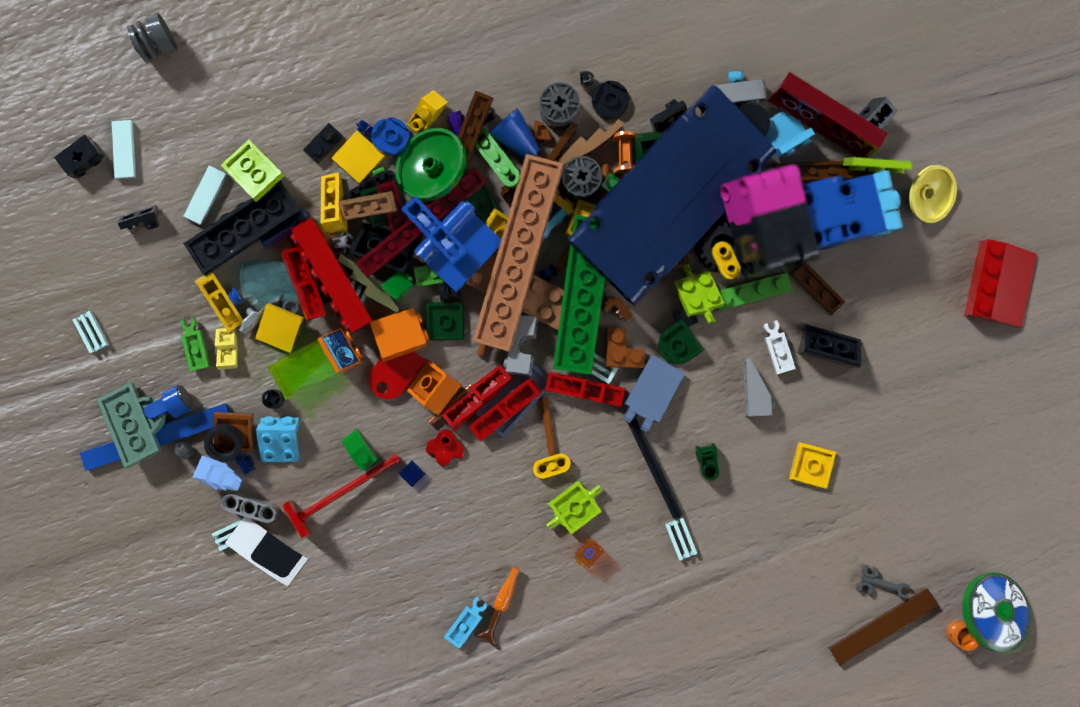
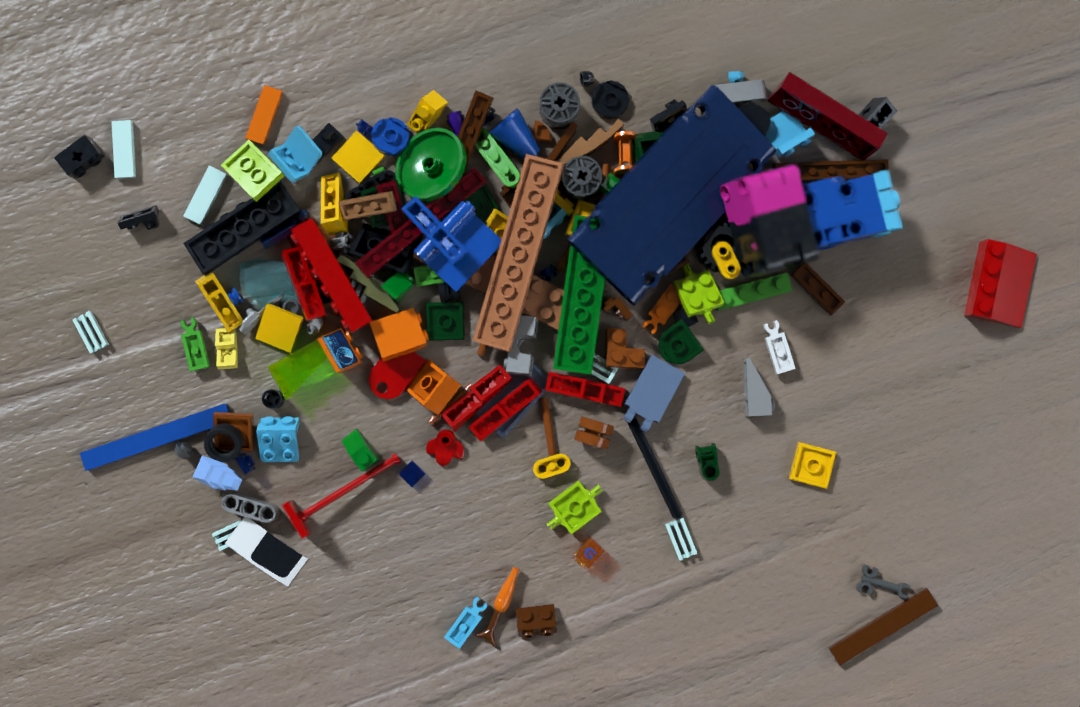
sand green plate [97,382,193,469] -> none
dark grey wheel [127,13,178,64] -> none
black slope [798,324,861,368] -> none
lime plate [843,157,912,173] -> none
light yellow dish [909,165,957,223] -> none
orange wheel [946,620,979,651] -> none
dish [962,572,1031,652] -> none
none -> orange tile [245,85,283,146]
none -> medium azure bracket [268,126,322,183]
none -> light grey arm [307,317,325,336]
none -> reddish brown bracket [516,604,557,639]
none -> dark orange wheel [574,416,615,450]
none -> orange plate [642,284,681,334]

